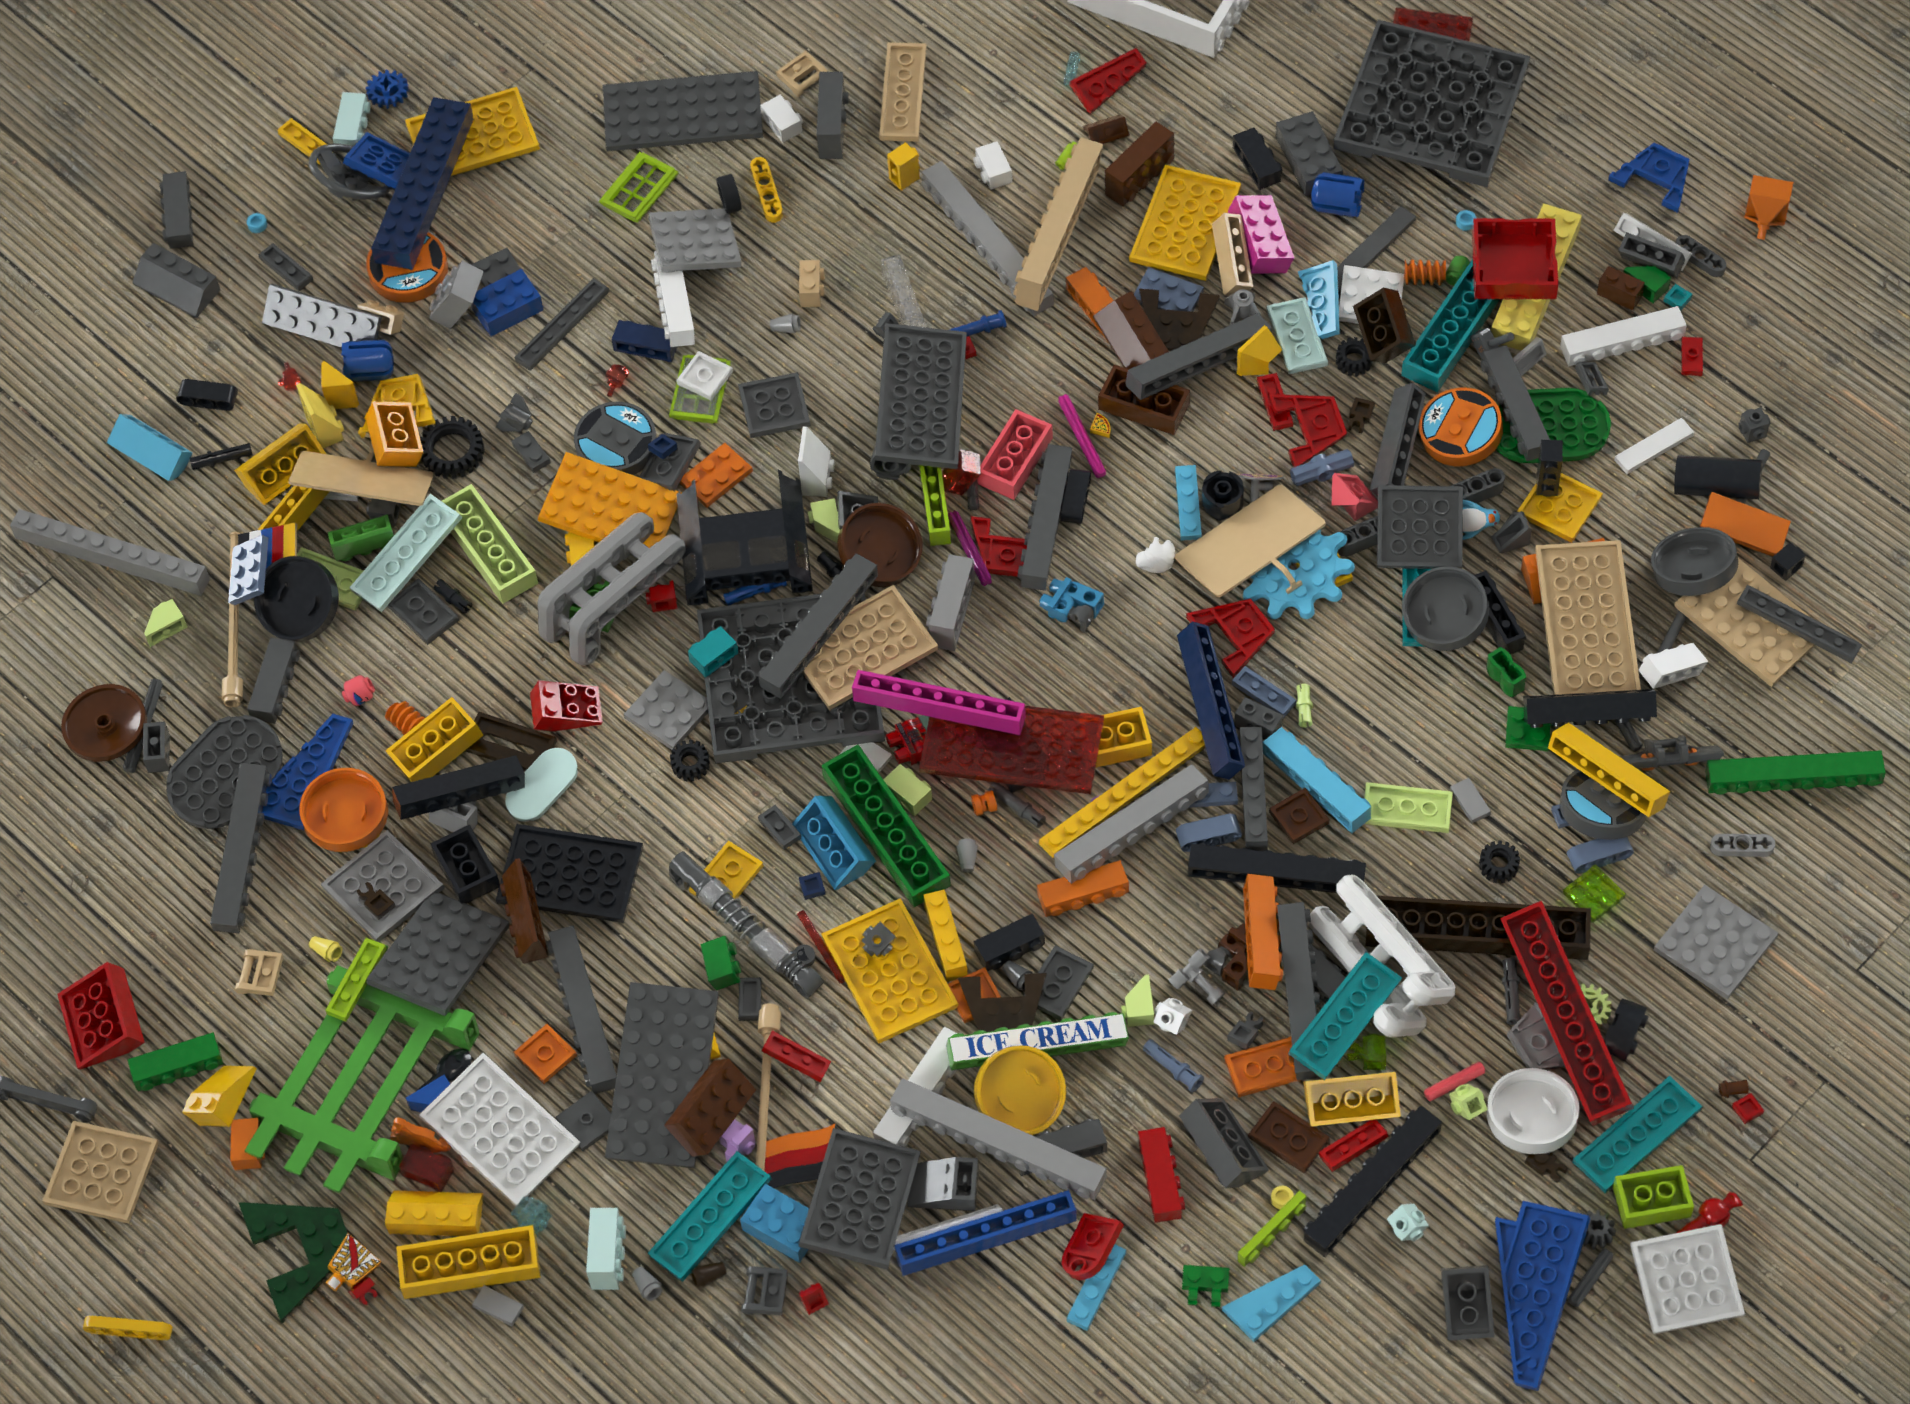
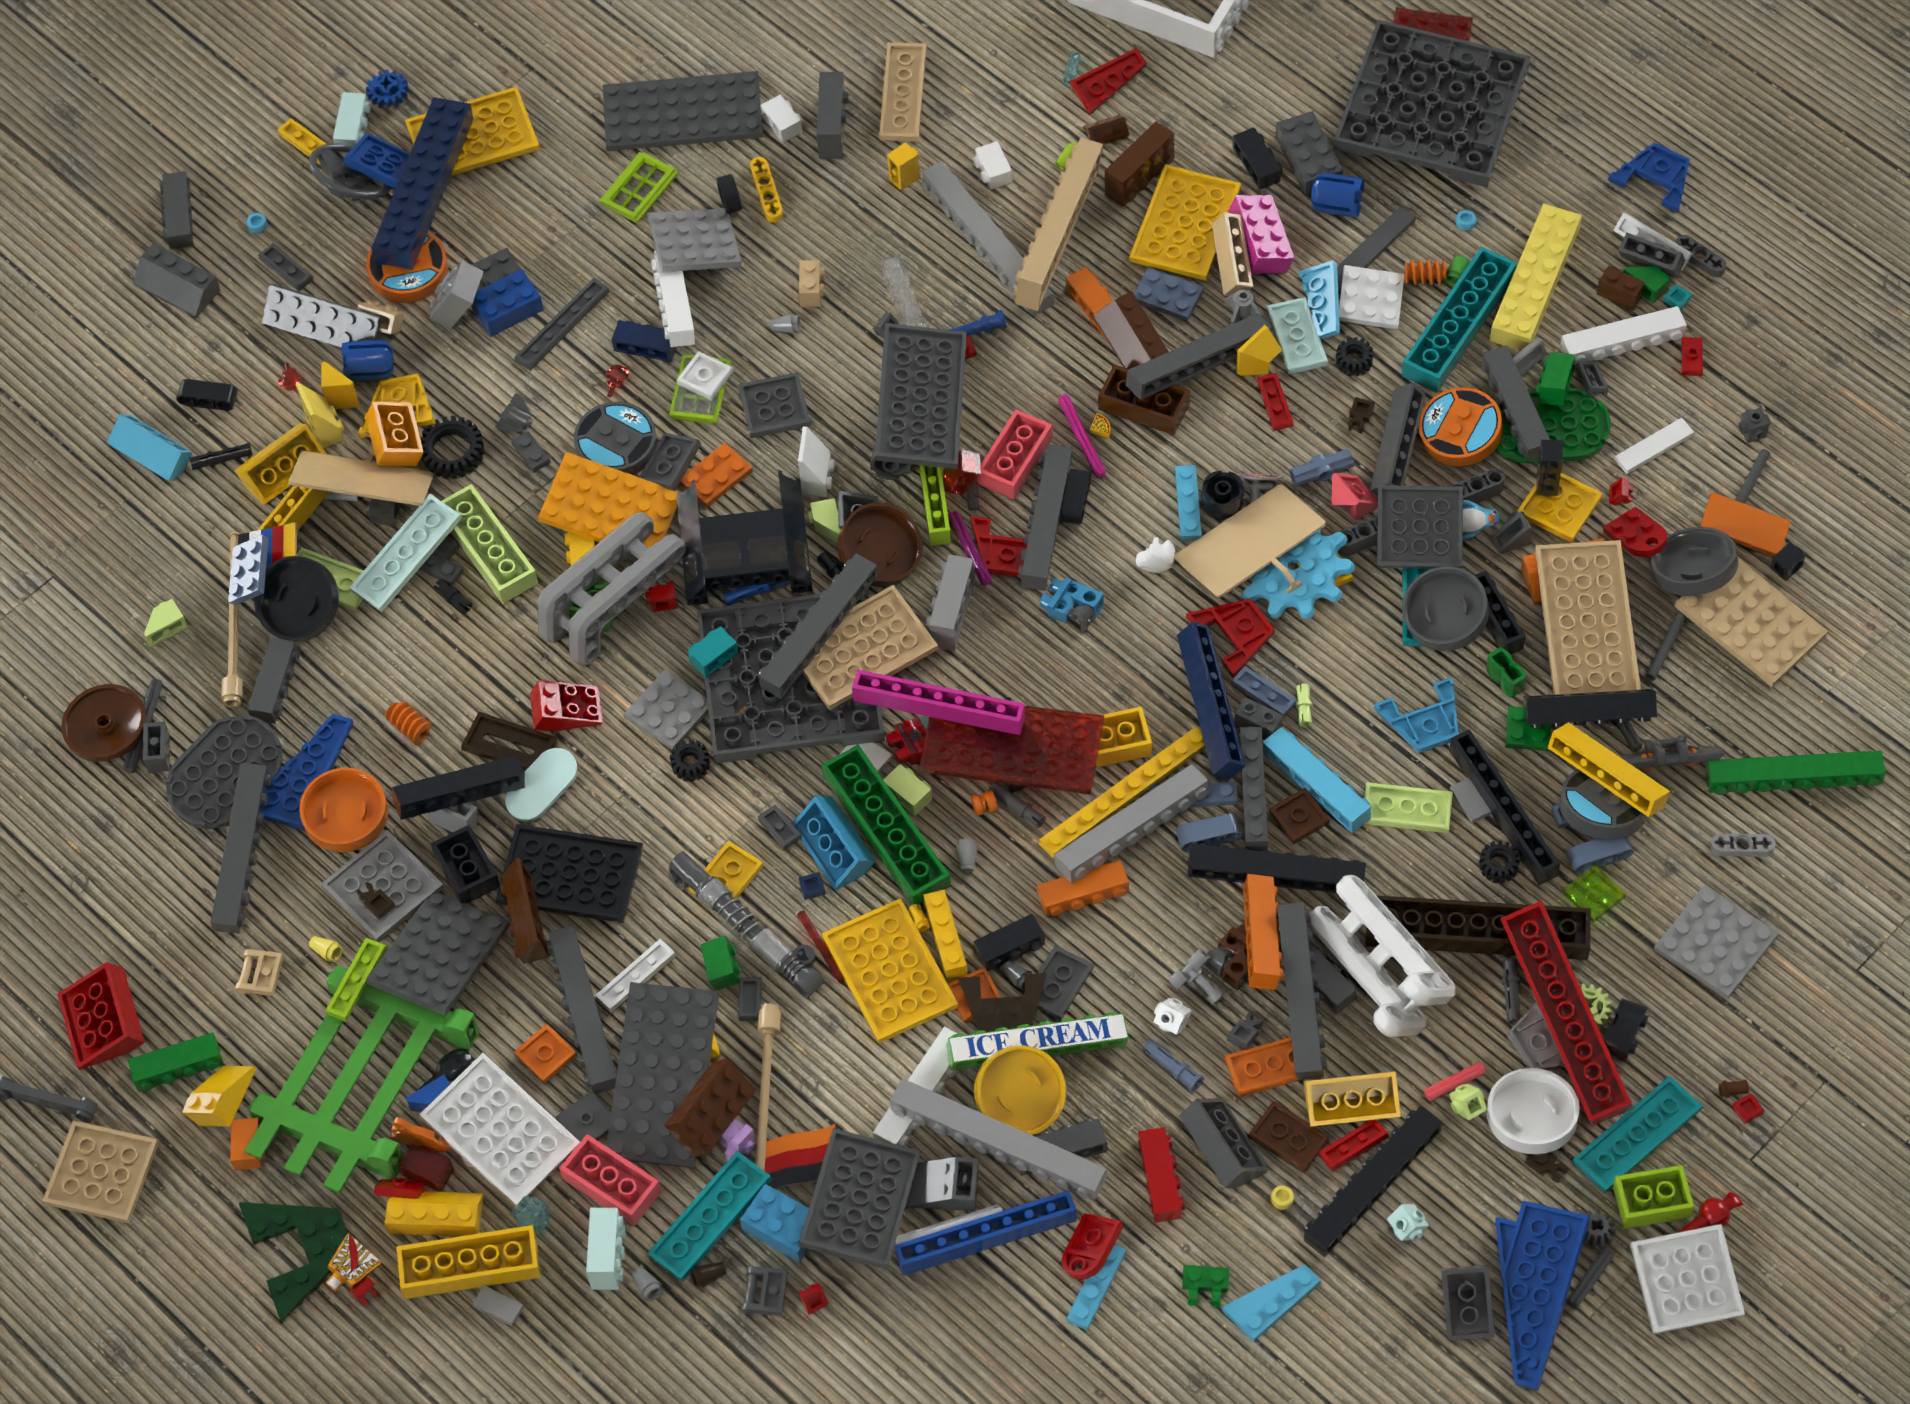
light grey brick [10,509,210,596] -> none
yellow beam [83,1316,173,1340] -> none
bright green slope [328,514,394,561] -> none
coral head [342,675,375,706] -> none
yellow slope [385,697,483,782] -> none
dark grey tile [387,578,459,645] -> none
dark blue plate [648,434,678,459] -> none
red plate [761,1030,831,1083] -> none
tan plate [776,51,828,97] -> none
dark grey brick [862,922,897,958] -> none
yellowish green slope [1121,975,1154,1027] -> none
dark brown wing [1139,288,1220,351] -> none
lime plate [1237,1190,1306,1267] -> none
red wing [1268,394,1347,468] -> none
teal plate [1288,952,1402,1080] -> none
clear neon green brick [1347,1034,1387,1070] -> none
dark brown brick [1353,287,1416,363] -> none
dark grey piece [1471,327,1514,361] -> none
red tile [1472,218,1558,299] -> none
white brick [1639,643,1708,689] -> none
black brick [1674,455,1763,499] -> none
dark grey tile [1737,585,1862,664] -> none
orange piece [1745,175,1794,240] -> none
none -> red plate [374,1178,425,1199]
none -> dark grey plate [419,537,463,587]
none -> coral brick [559,1134,662,1226]
none -> white plate [595,939,676,1013]
none -> yellow pin [908,904,930,933]
none -> dark azure wing [1374,677,1459,753]
none -> black brick [1449,729,1560,885]
none -> green brick [1536,352,1575,406]
none -> red plate [1603,506,1668,557]
none -> red tile [1609,477,1634,506]

